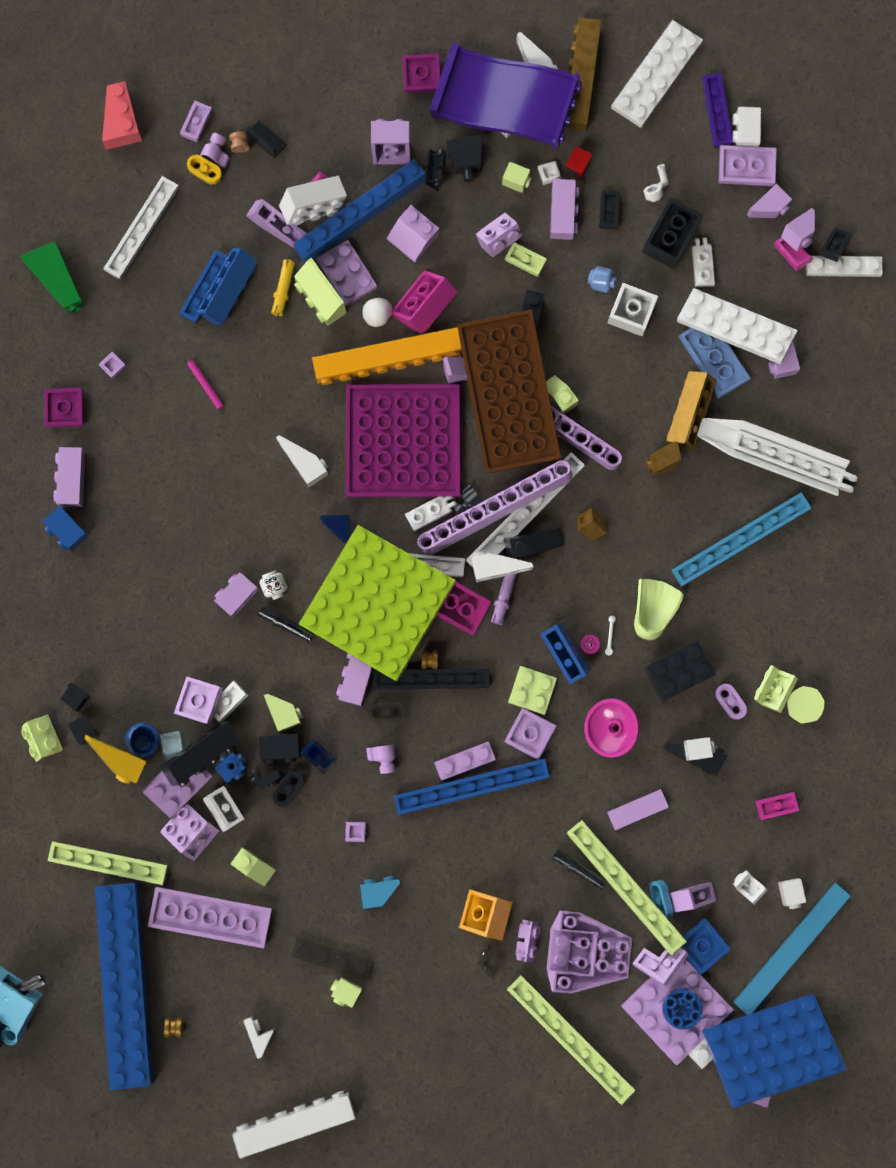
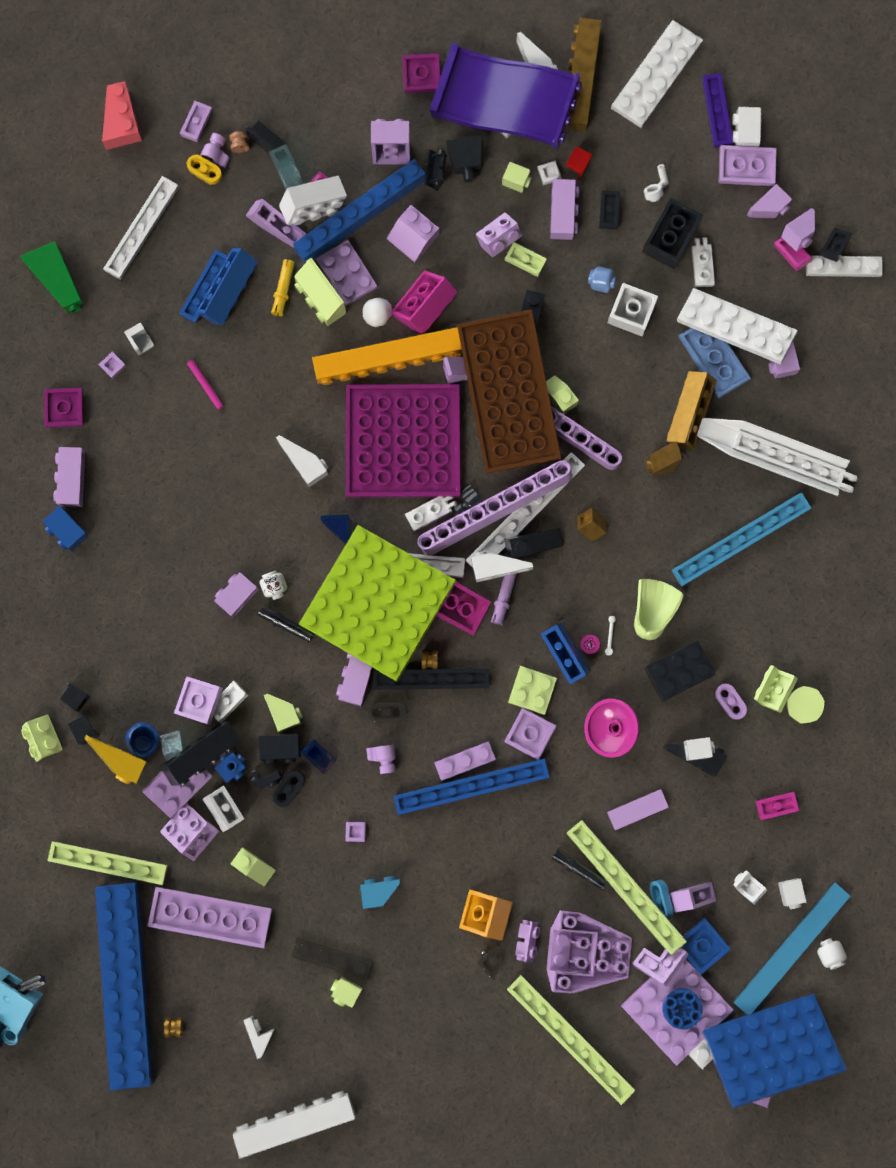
none -> white panel [124,323,154,356]
none -> clear light blue slope [269,144,303,189]
none -> white head [817,938,847,970]

